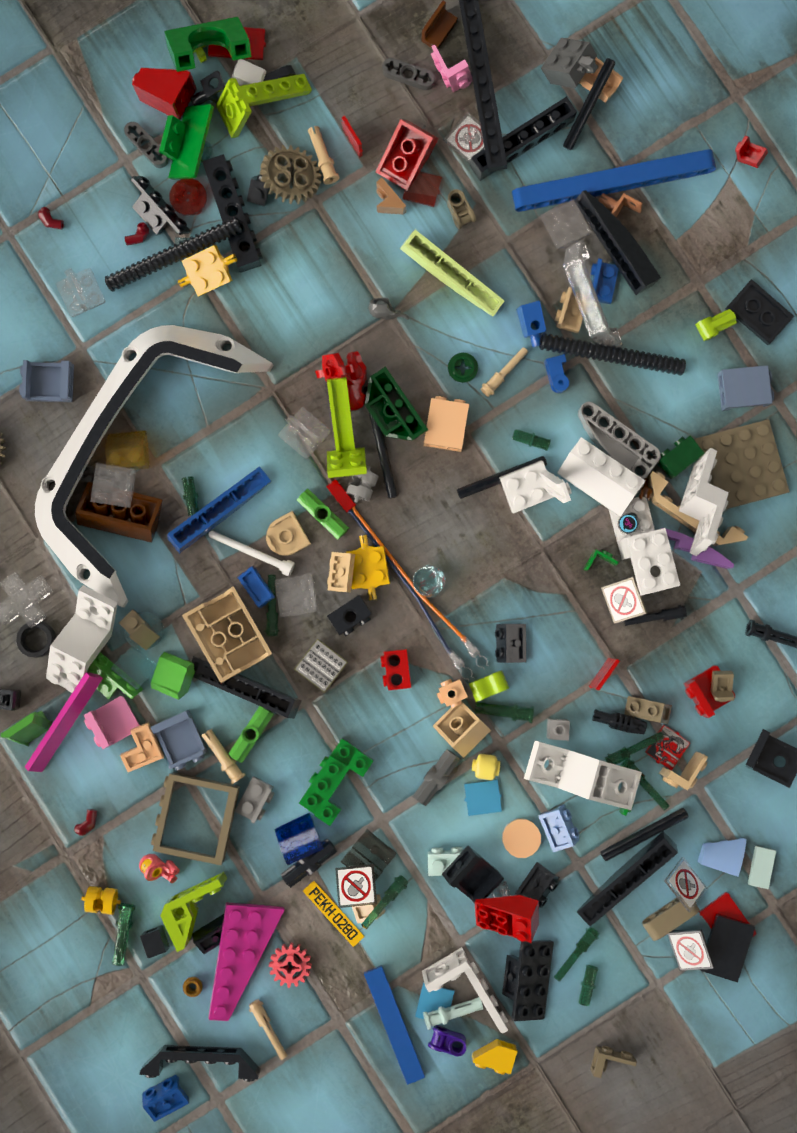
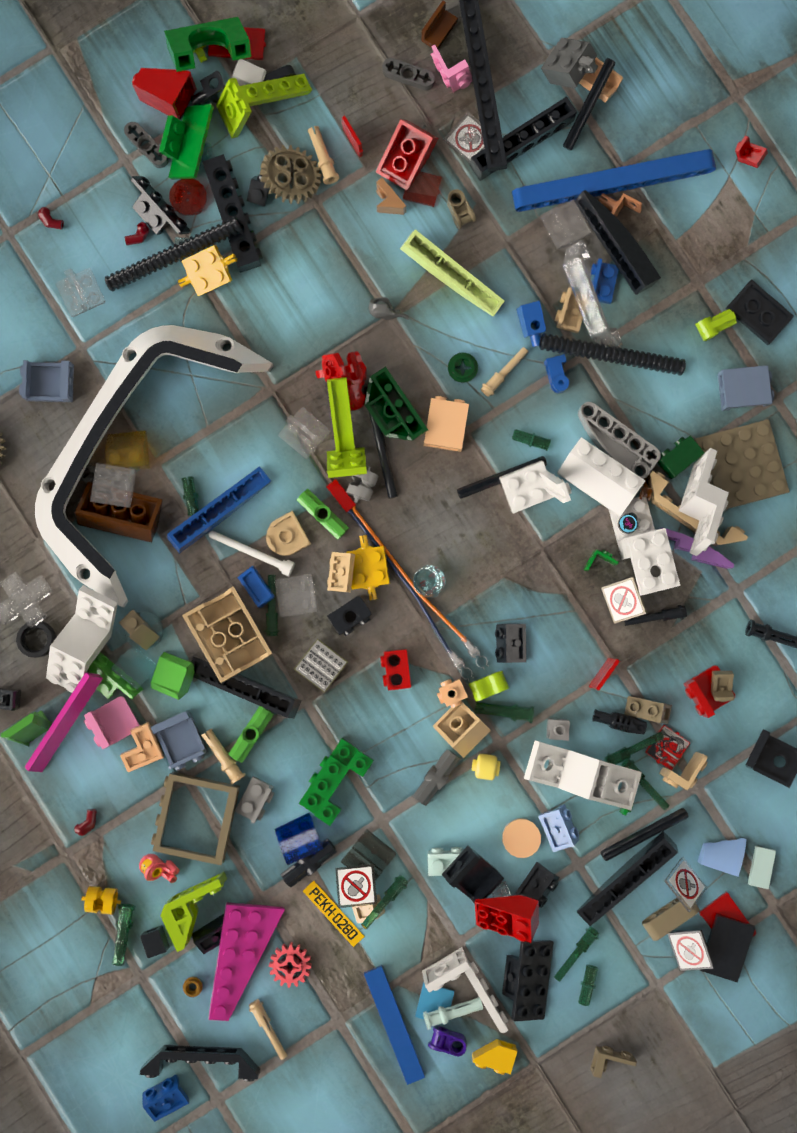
dark azure piece [464,779,502,816] -> none

